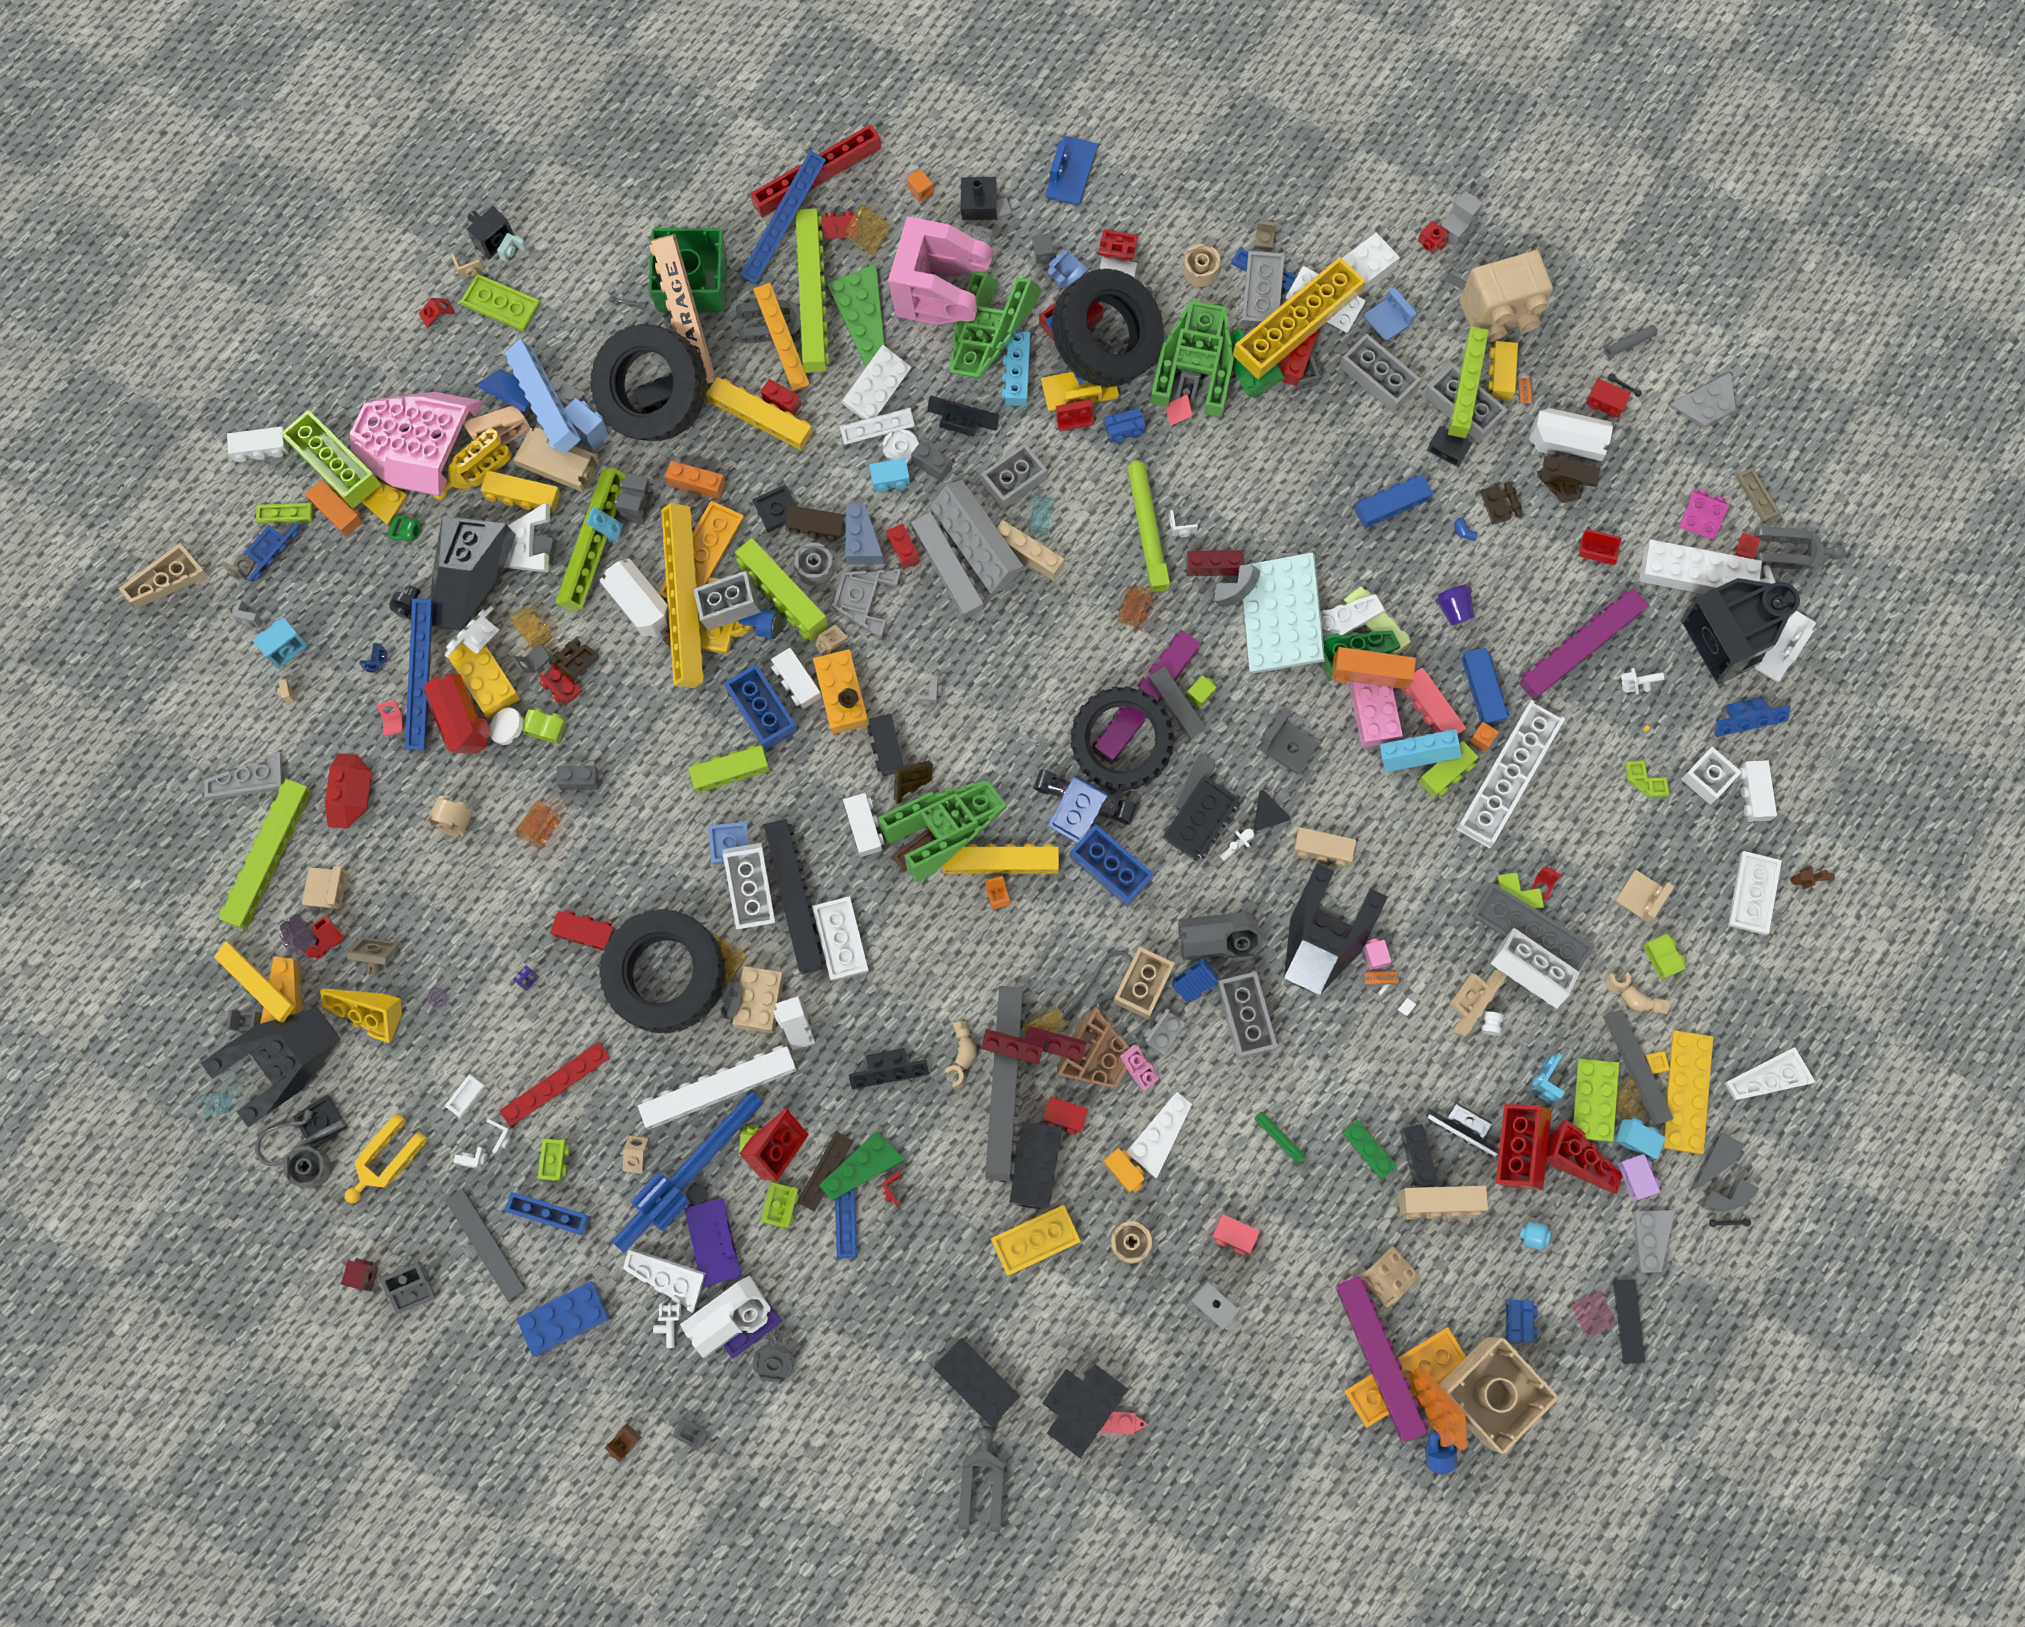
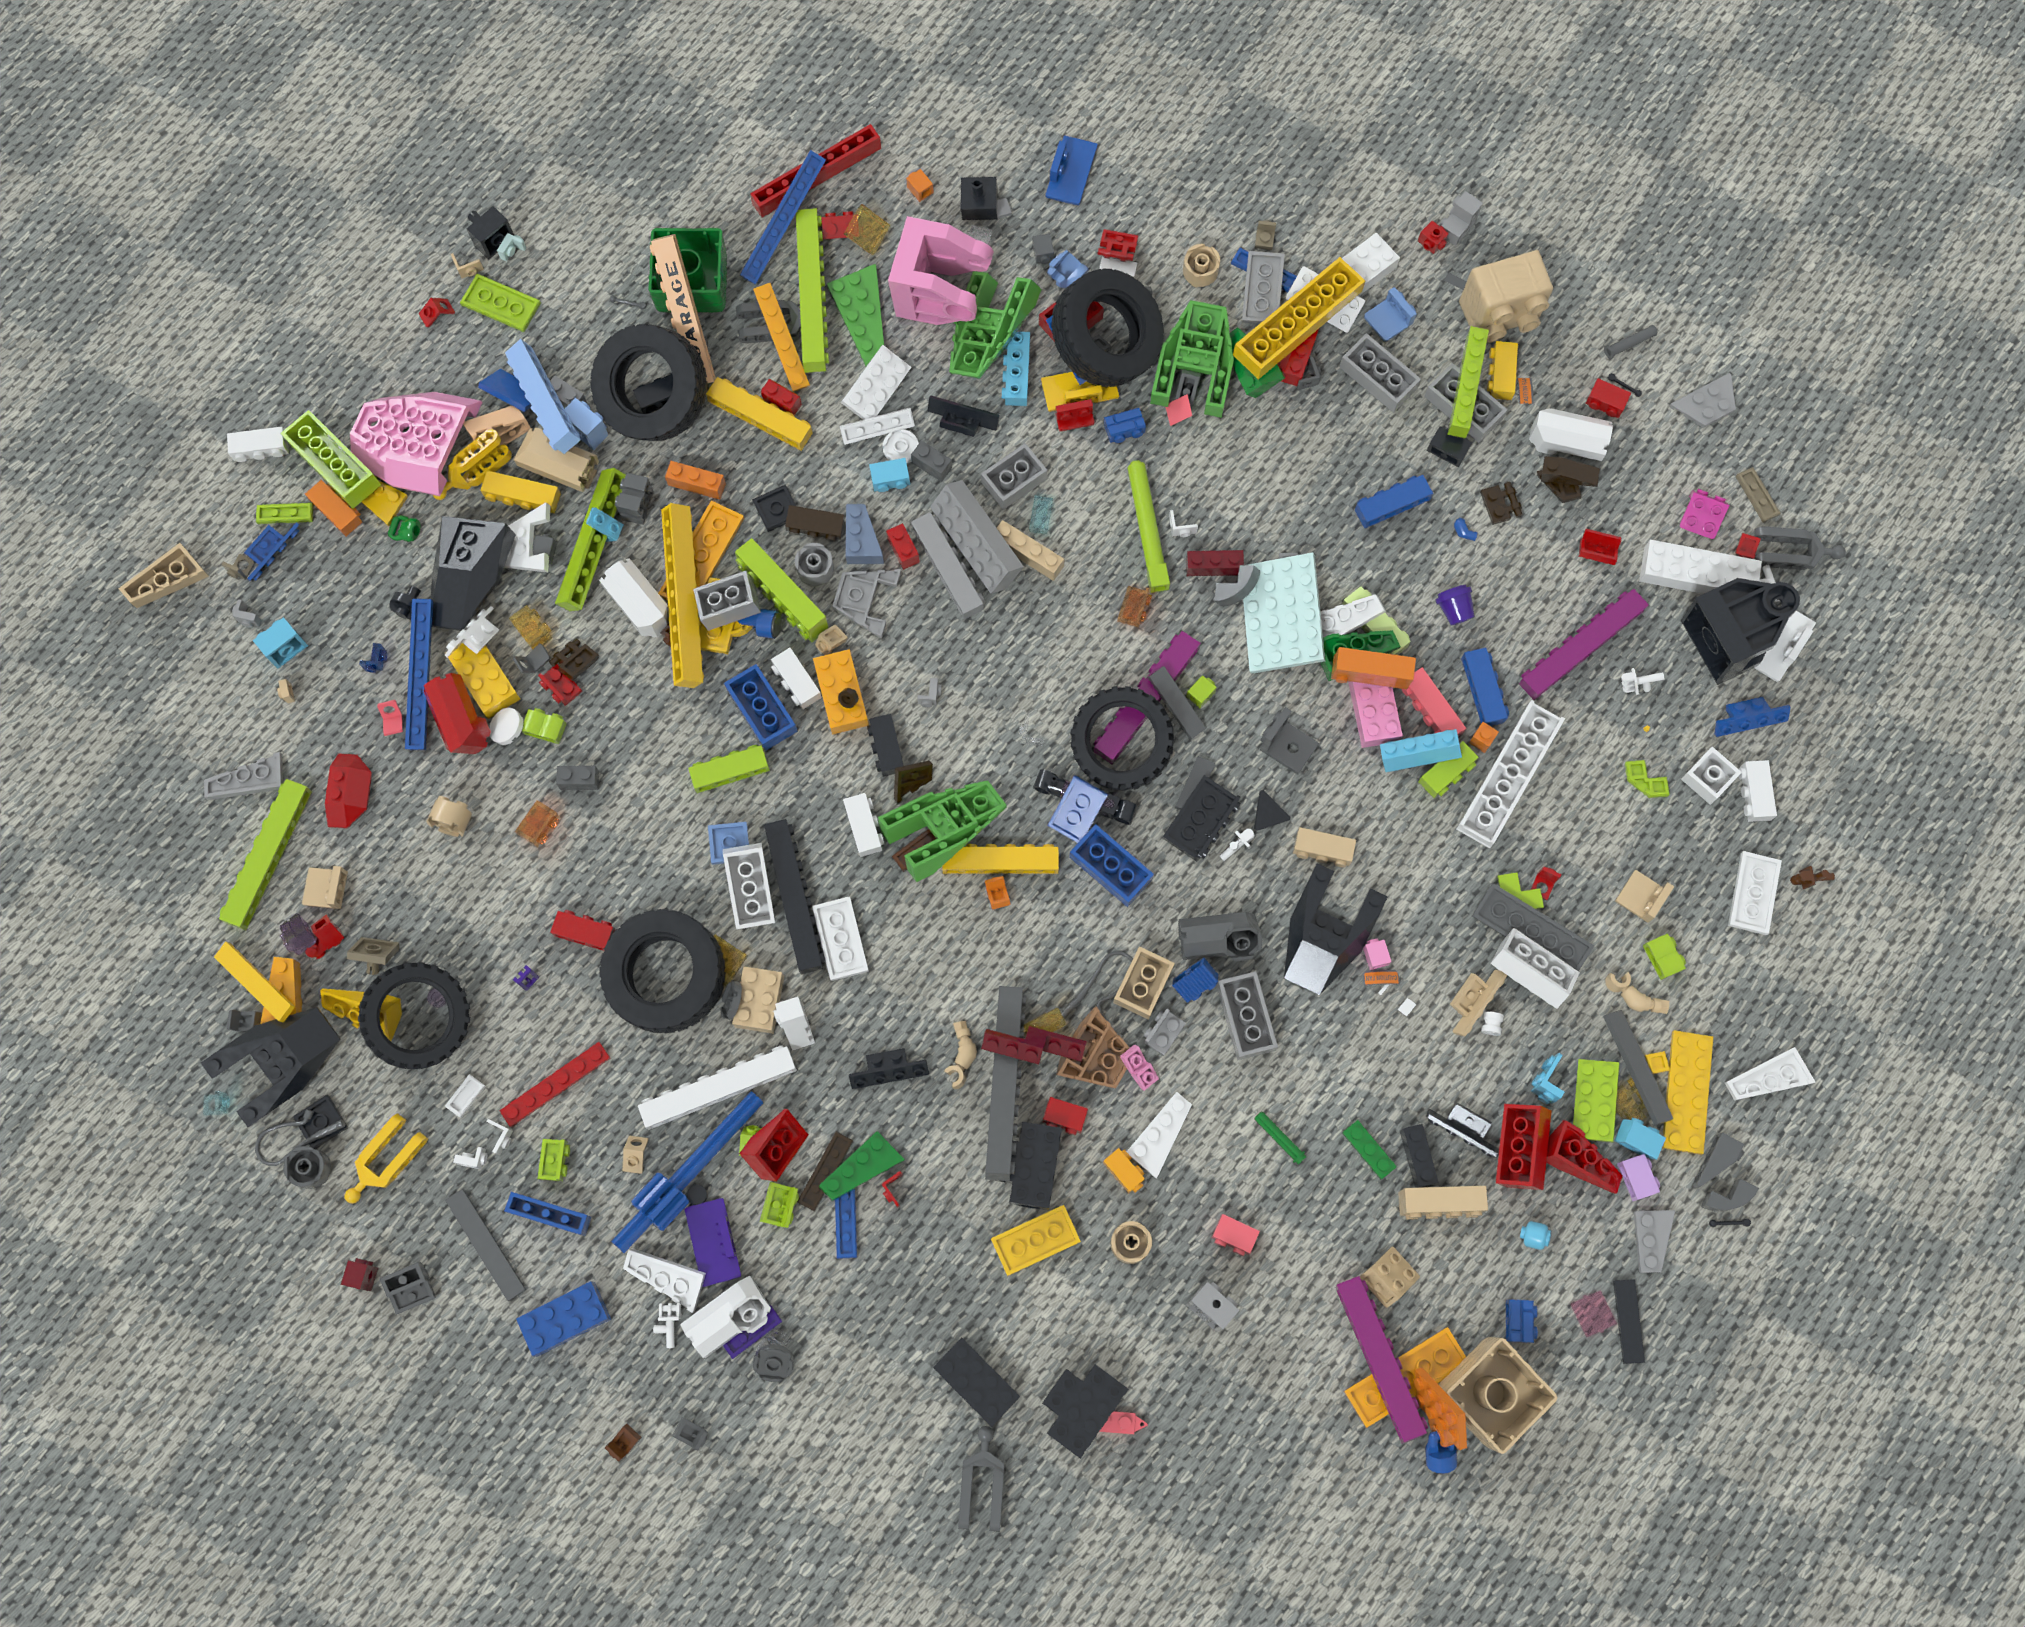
none -> black tyre [358,962,471,1069]

